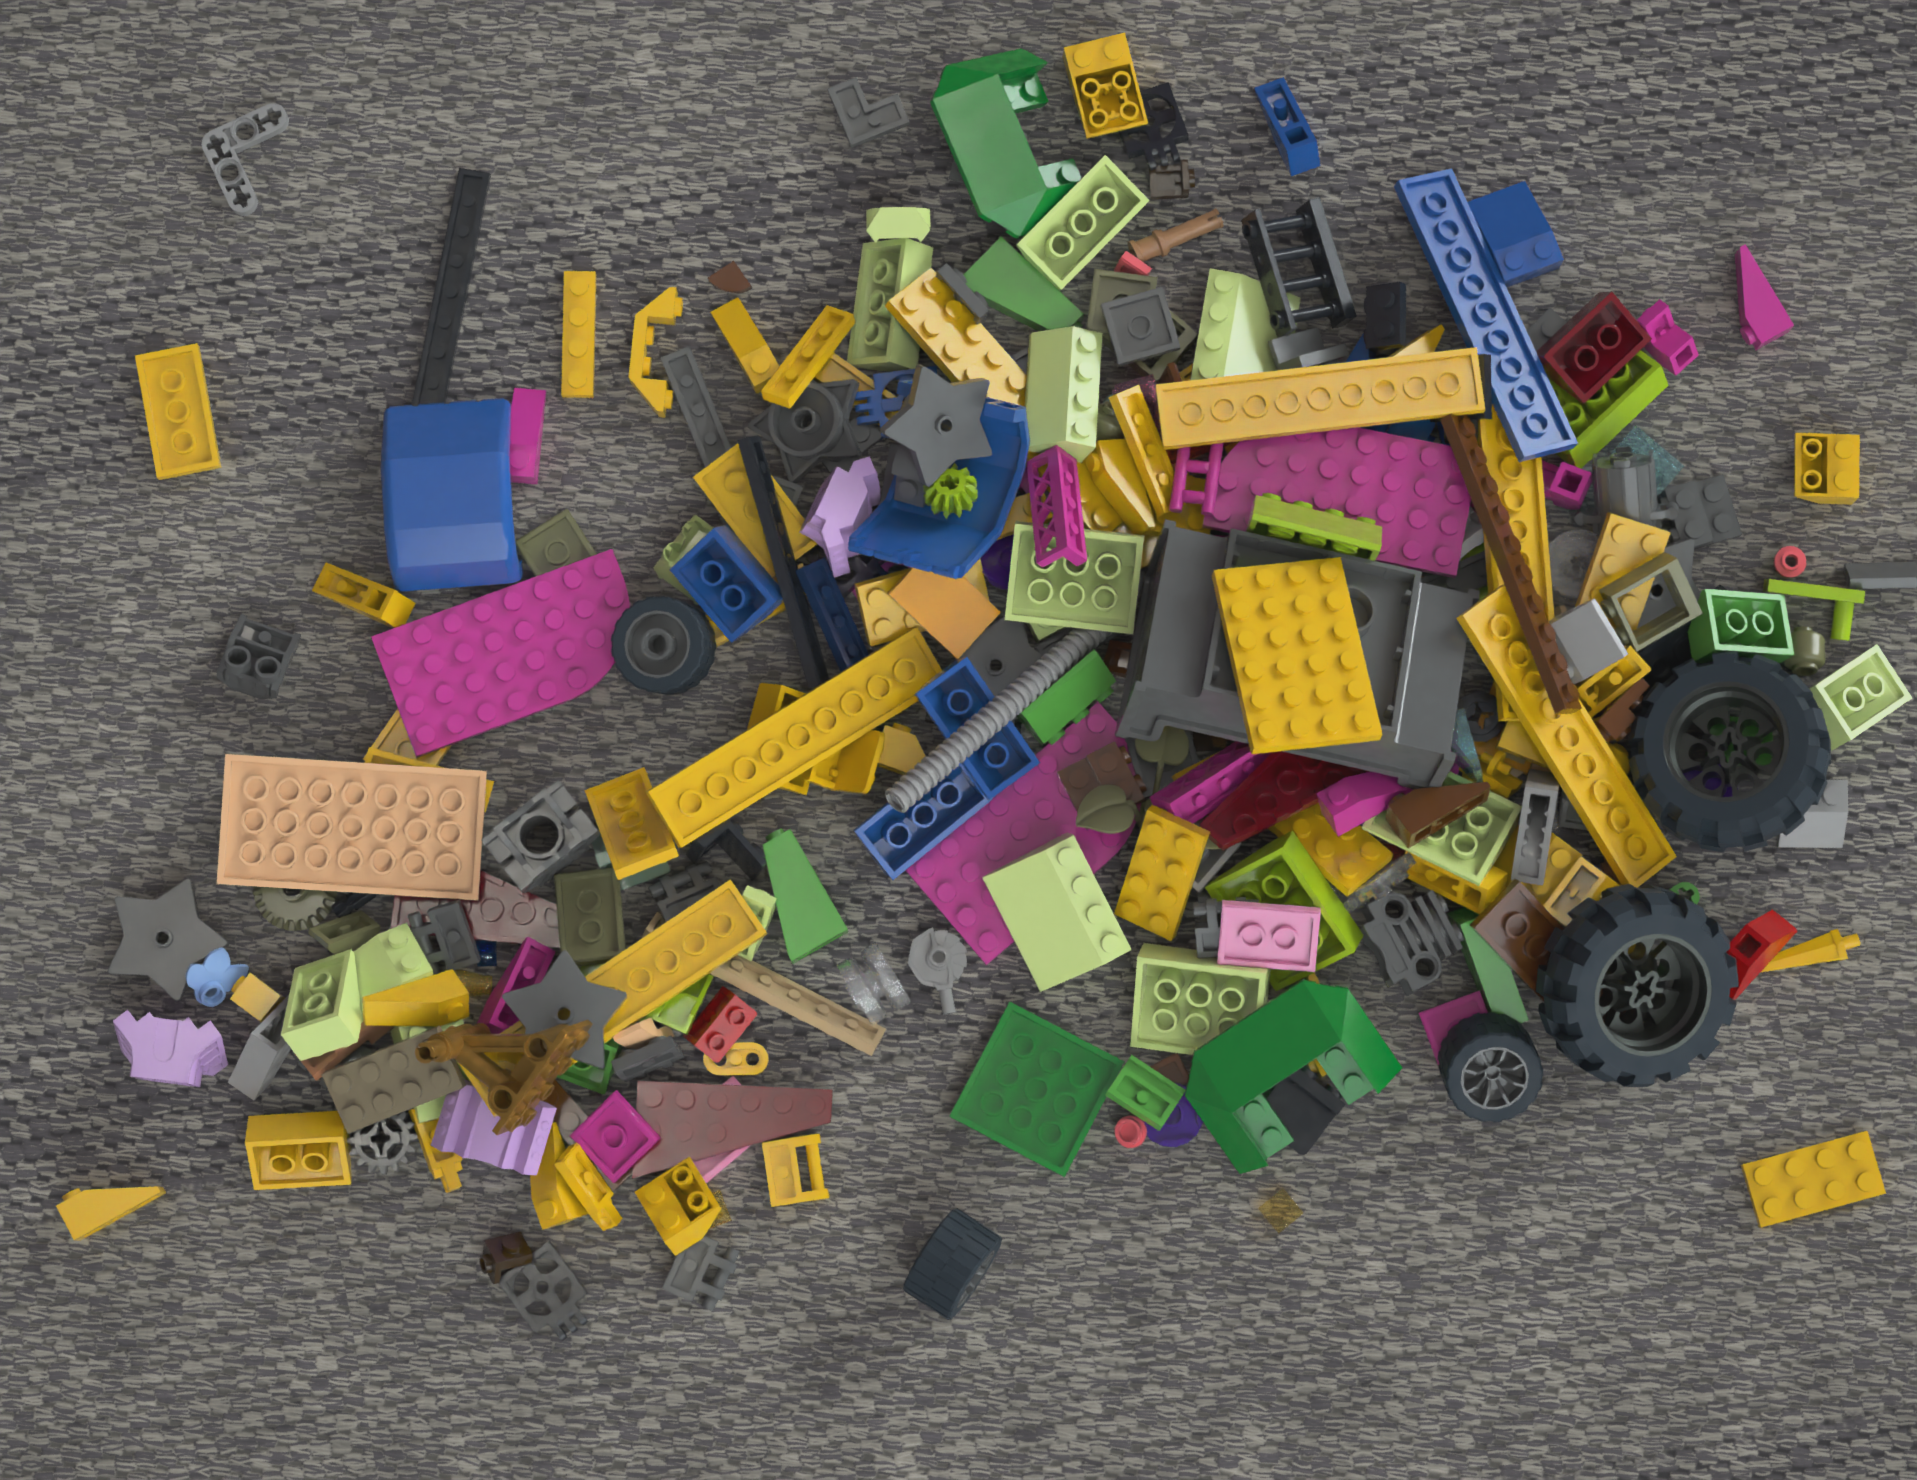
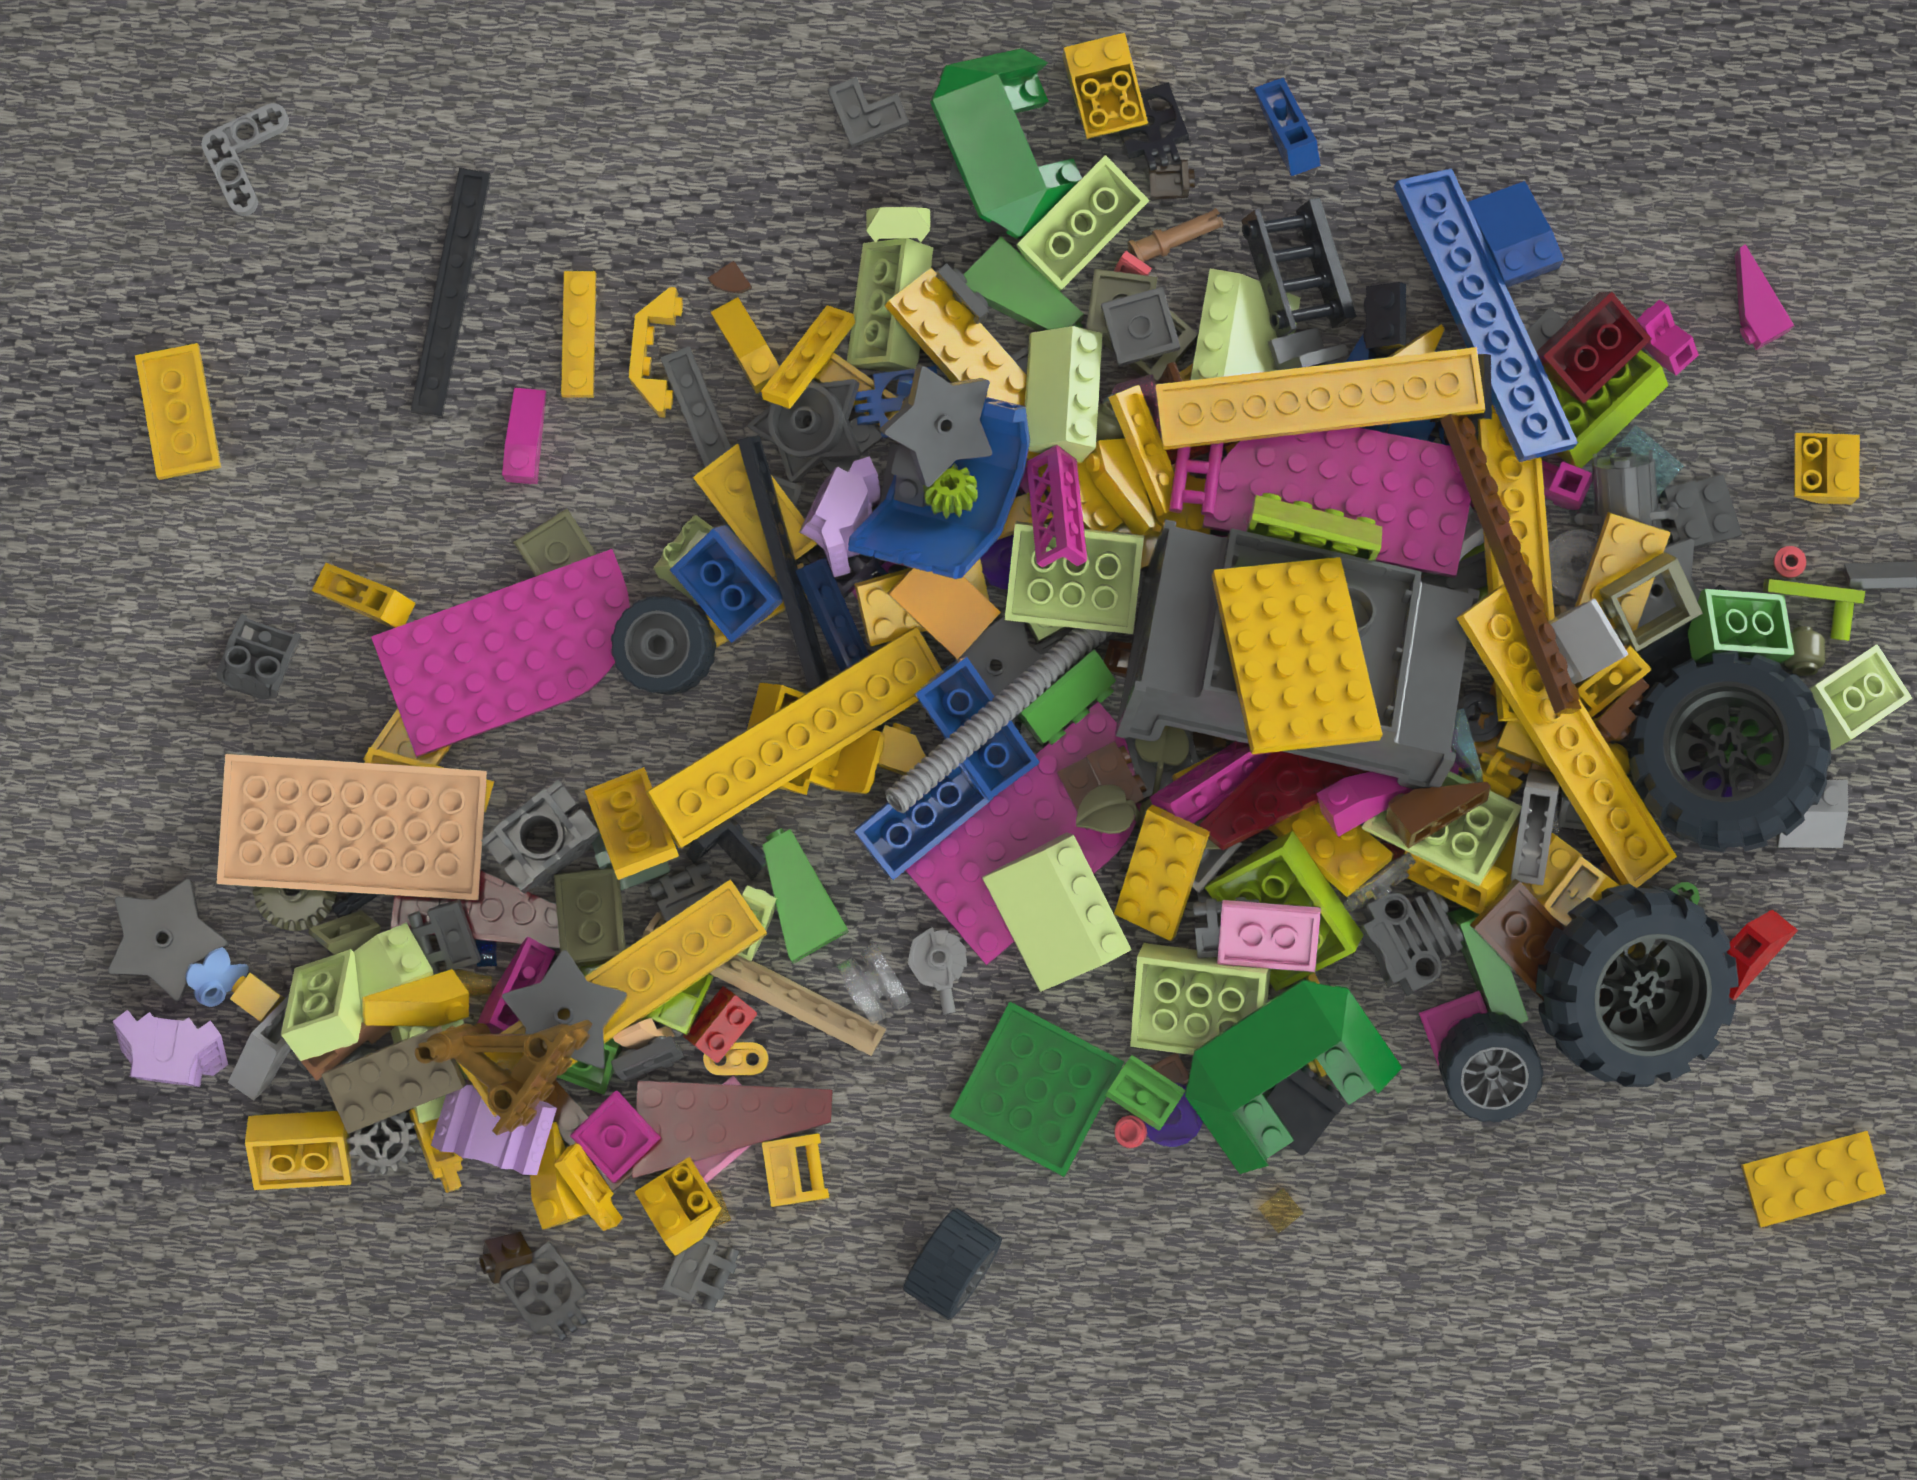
yellow slope [56,1186,166,1241] -> none
blue windscreen [380,398,523,591] -> none
yellow bar [1761,929,1860,972] -> none

